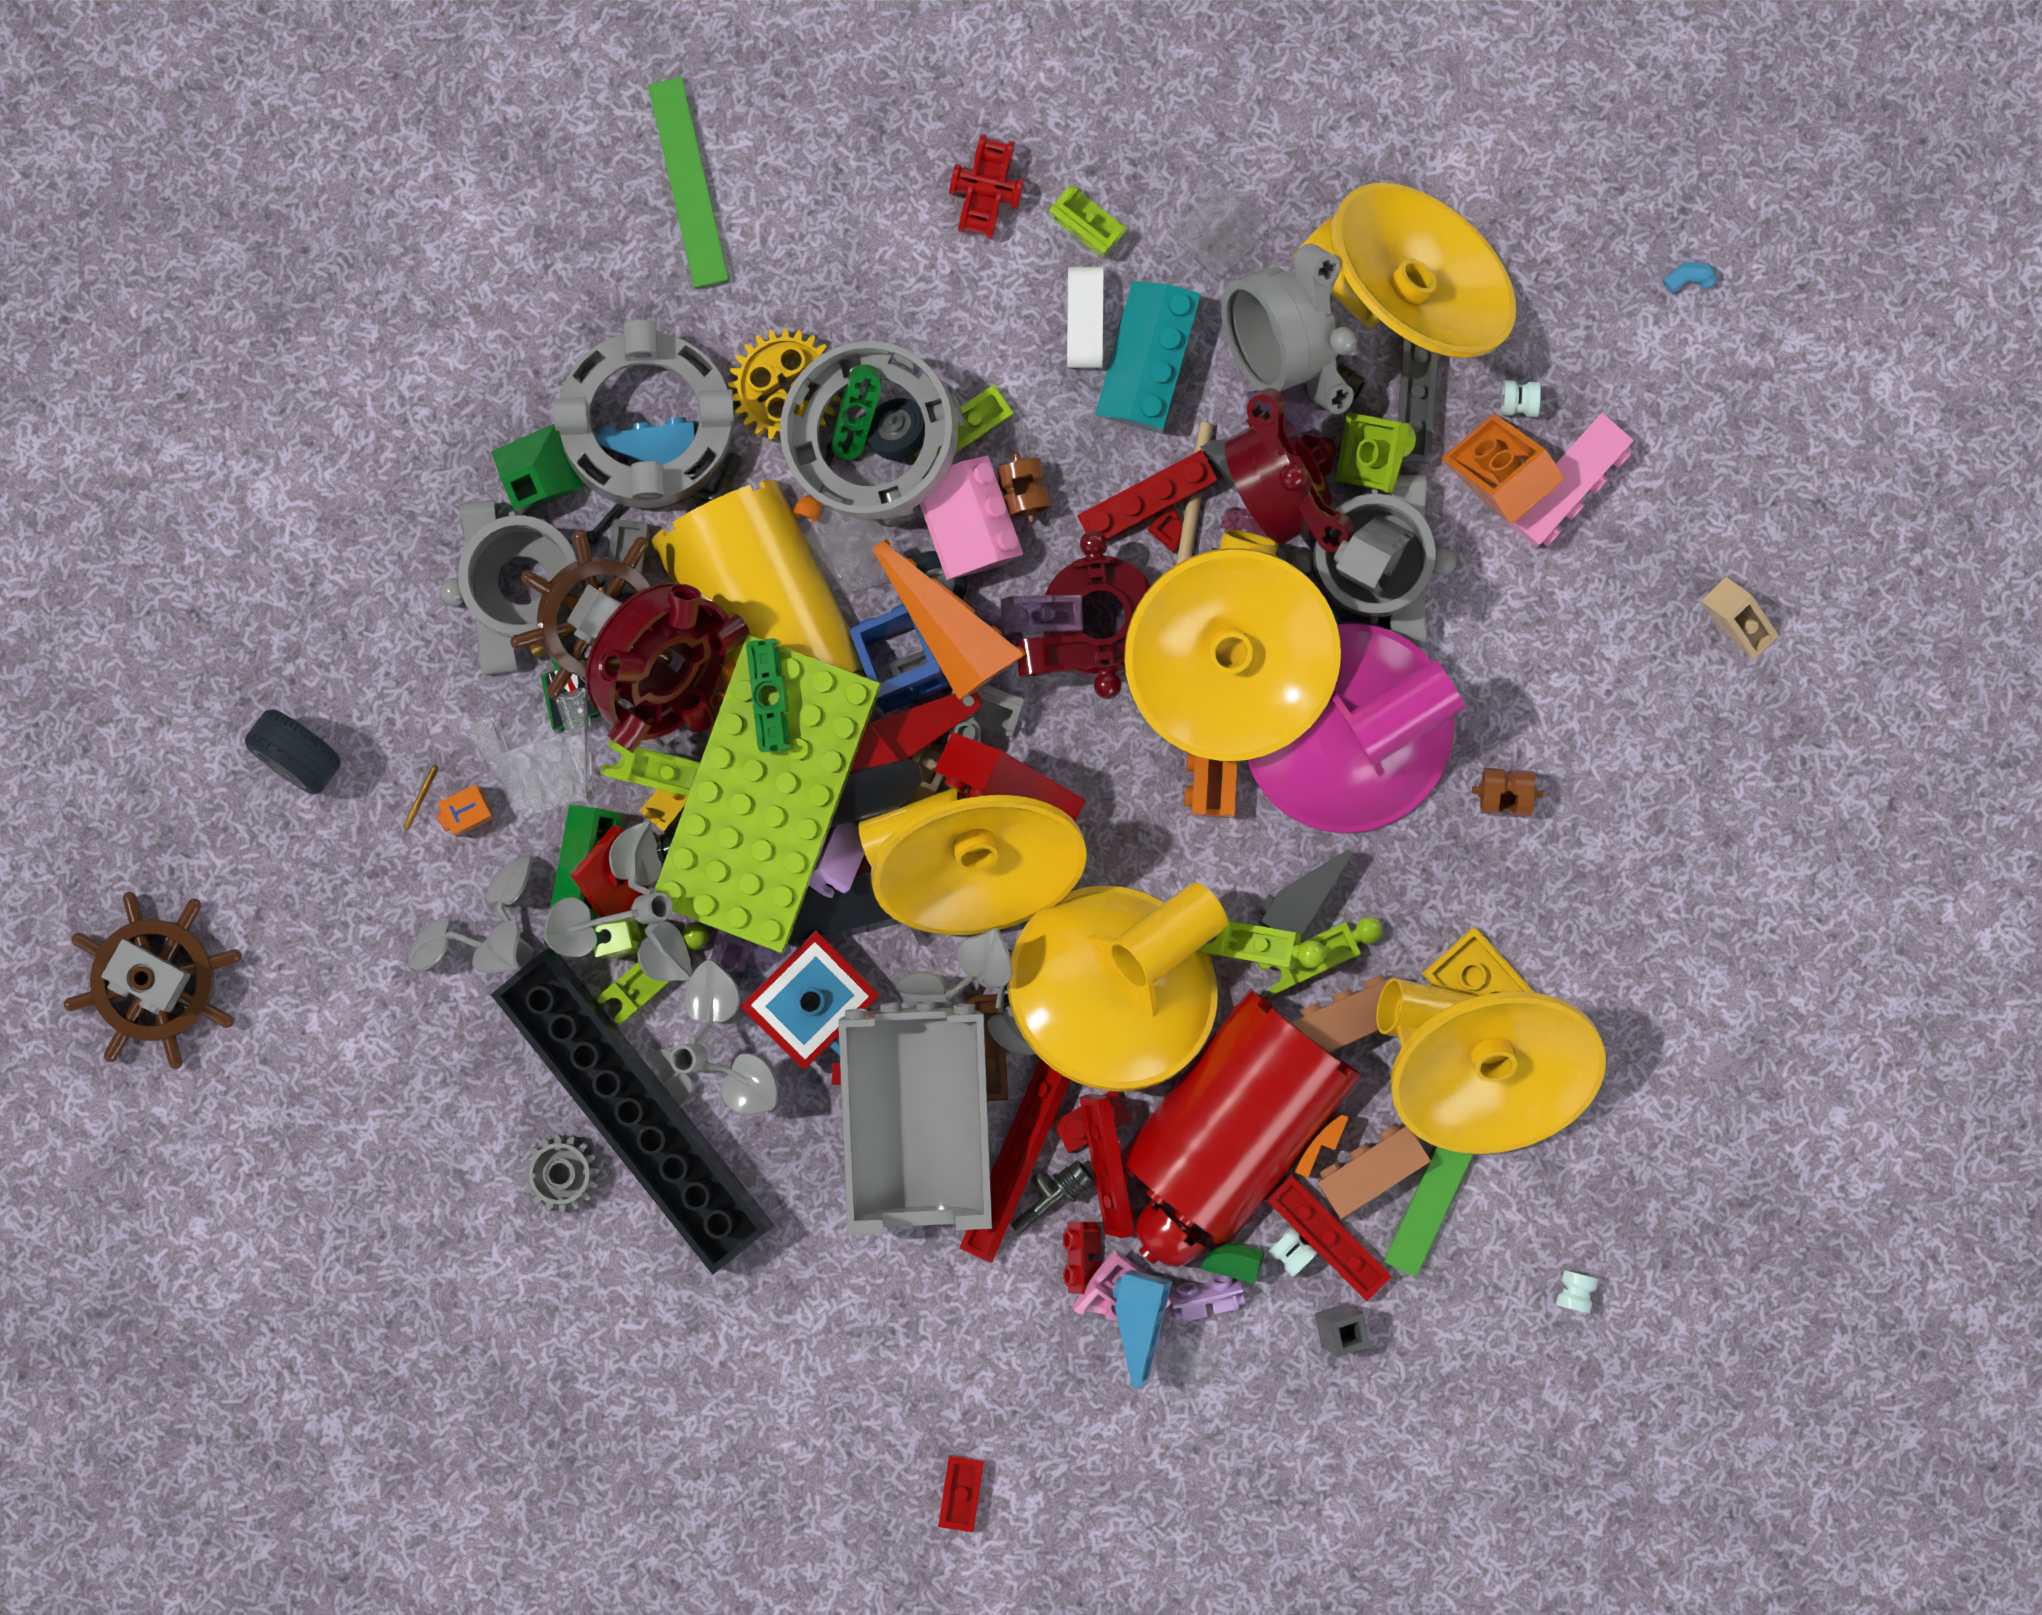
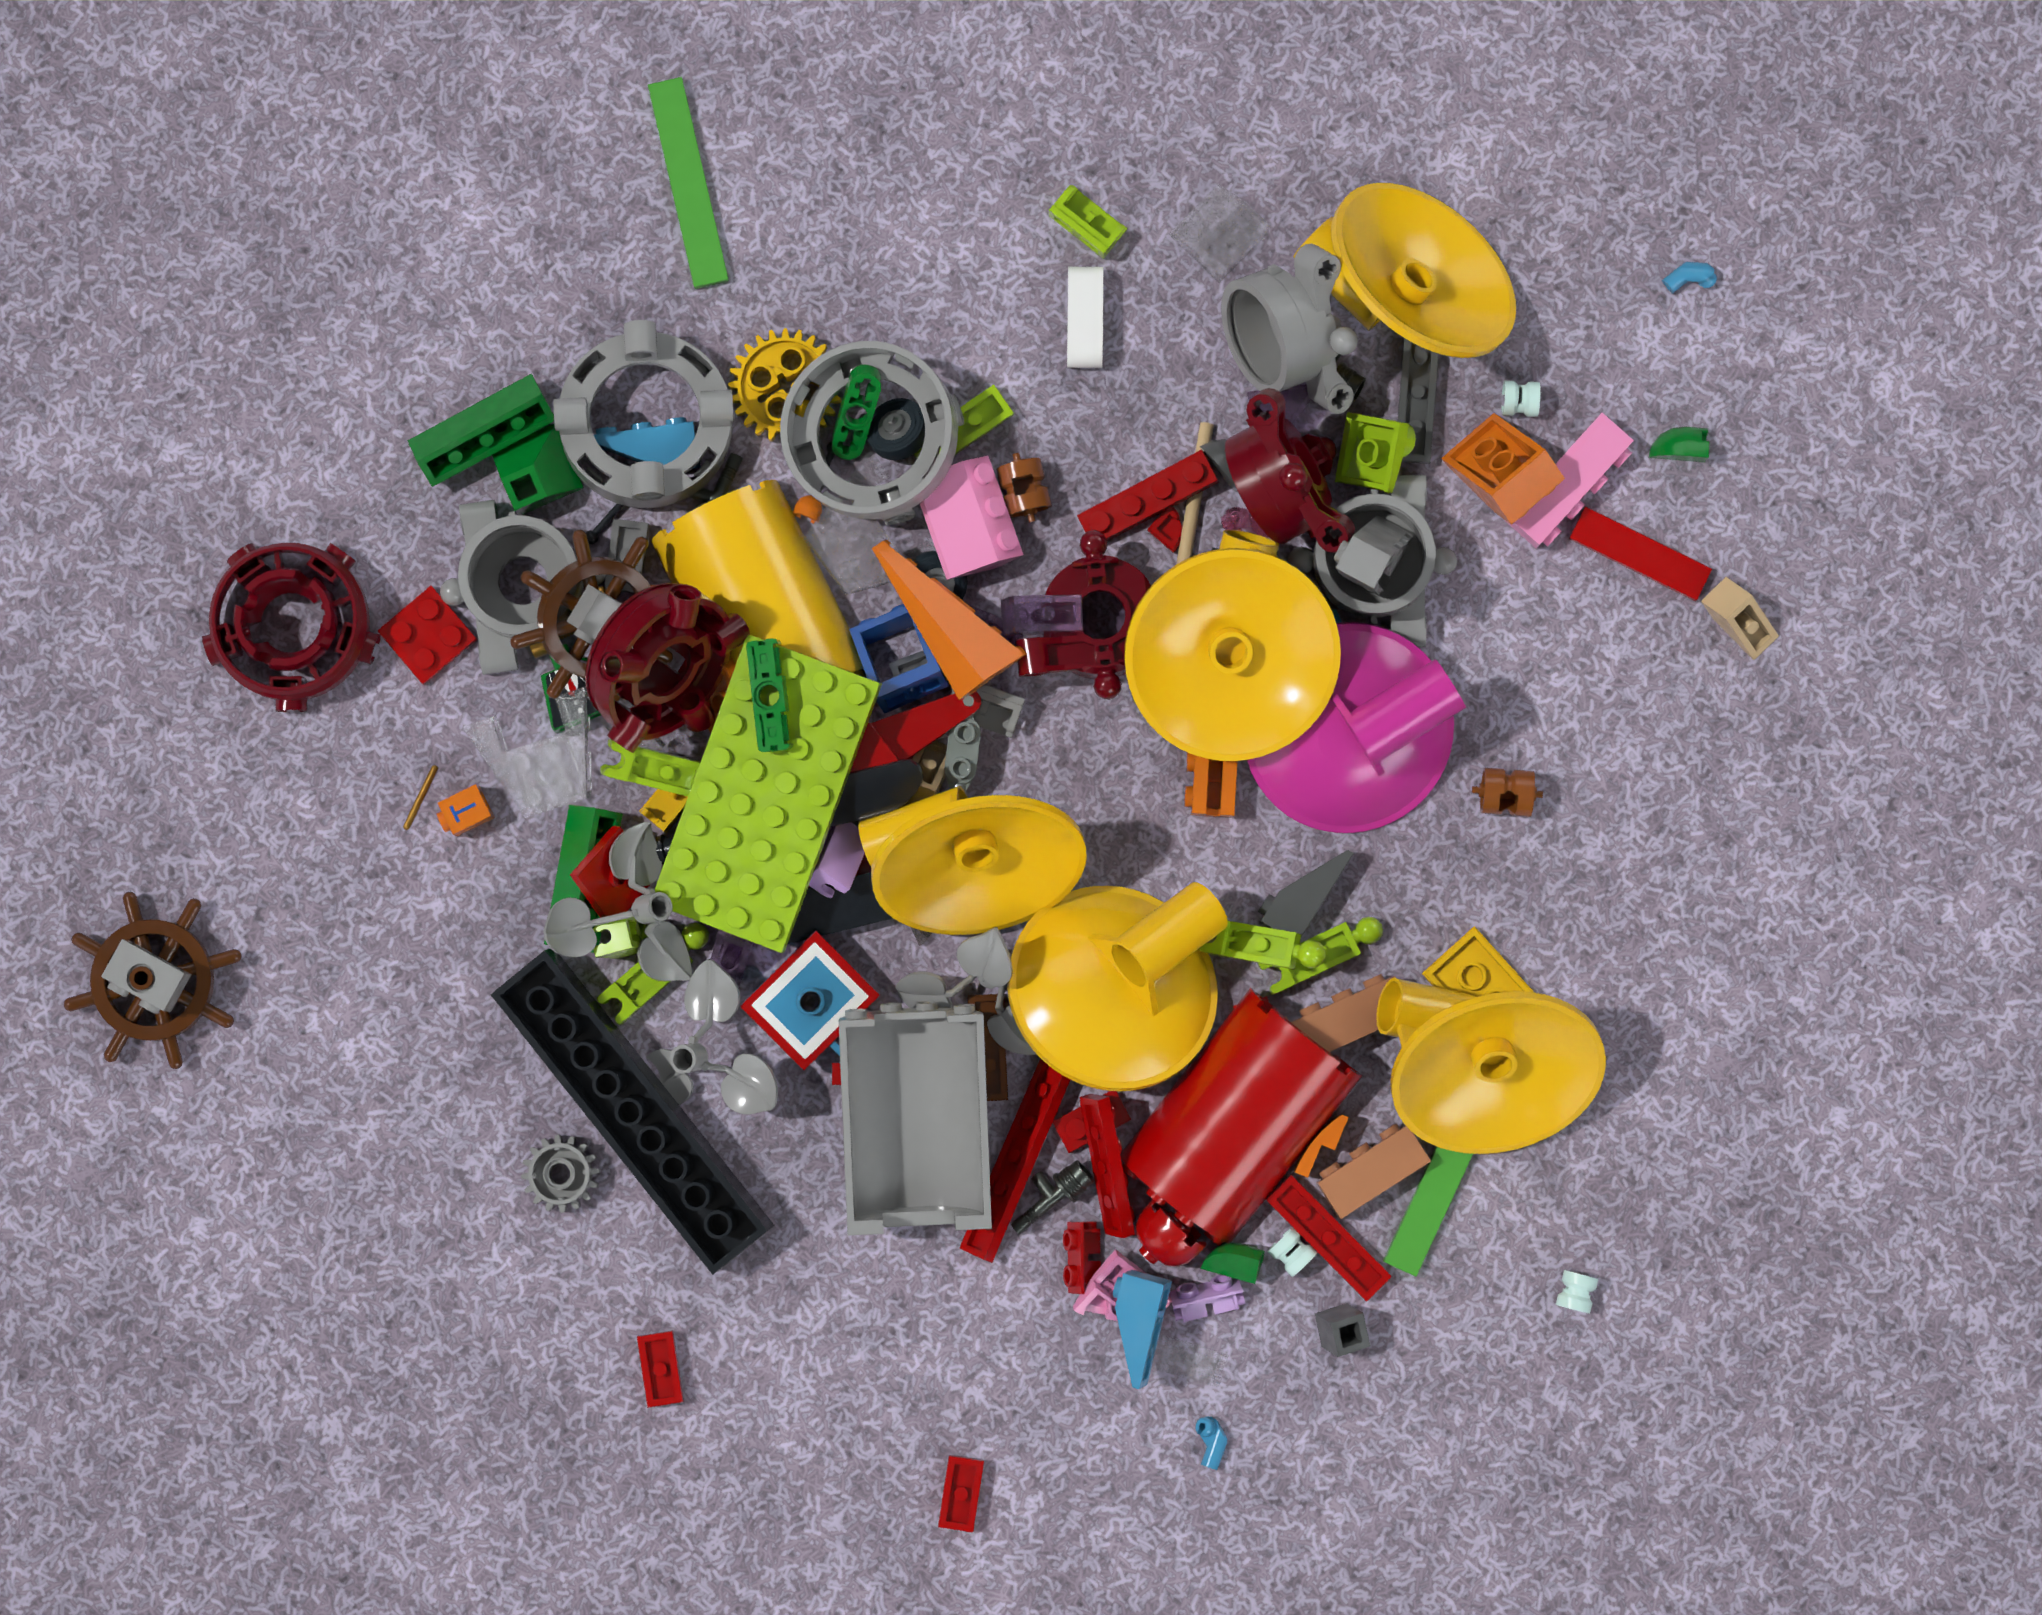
black wheel [245,709,341,794] -> none
light grey plant [408,855,534,973] -> none
red brick [934,732,1086,822] -> none
red axle [949,134,1024,240] -> none
teal slope [1095,281,1201,434] -> none
none -> dark red piece [202,543,381,712]
none -> red plate [377,585,478,685]
none -> green brick [407,373,554,487]
none -> red plate [637,1330,684,1408]
none -> dark azure arm [1195,1416,1228,1470]
none -> red tile [1569,506,1712,602]
none -> green brick [1648,426,1709,462]

